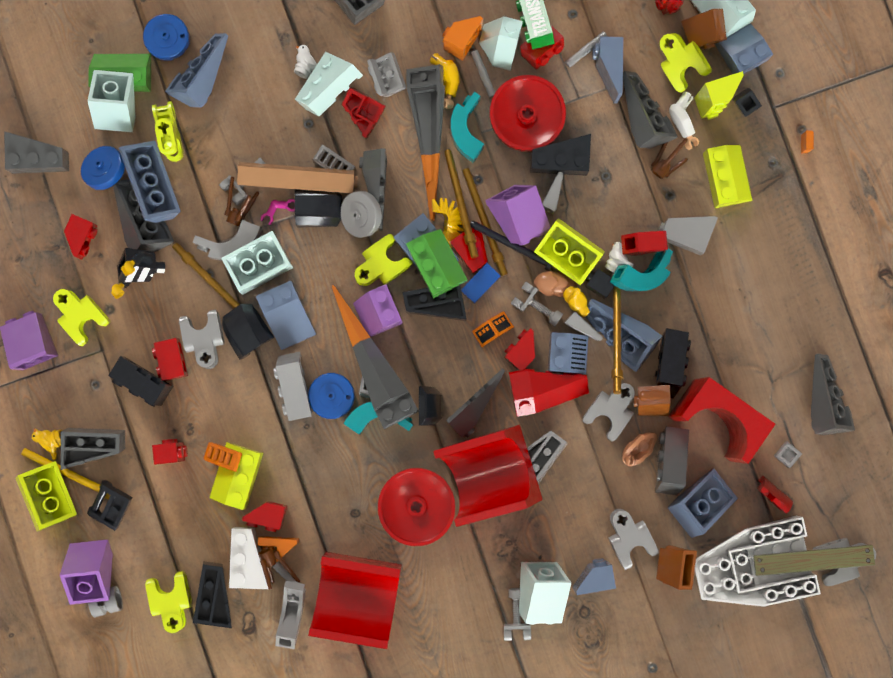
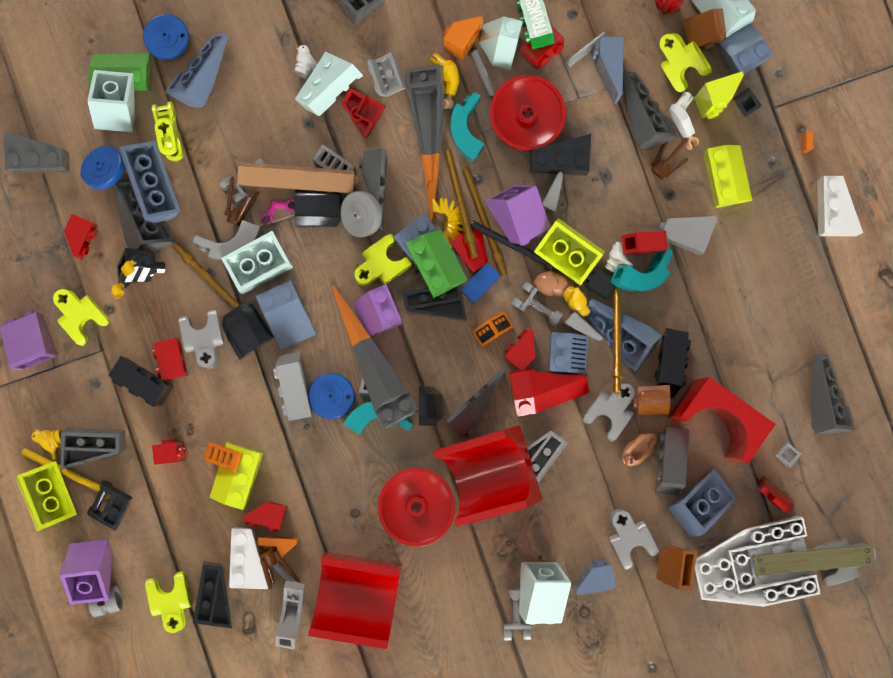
none -> white wedge [817,176,863,236]

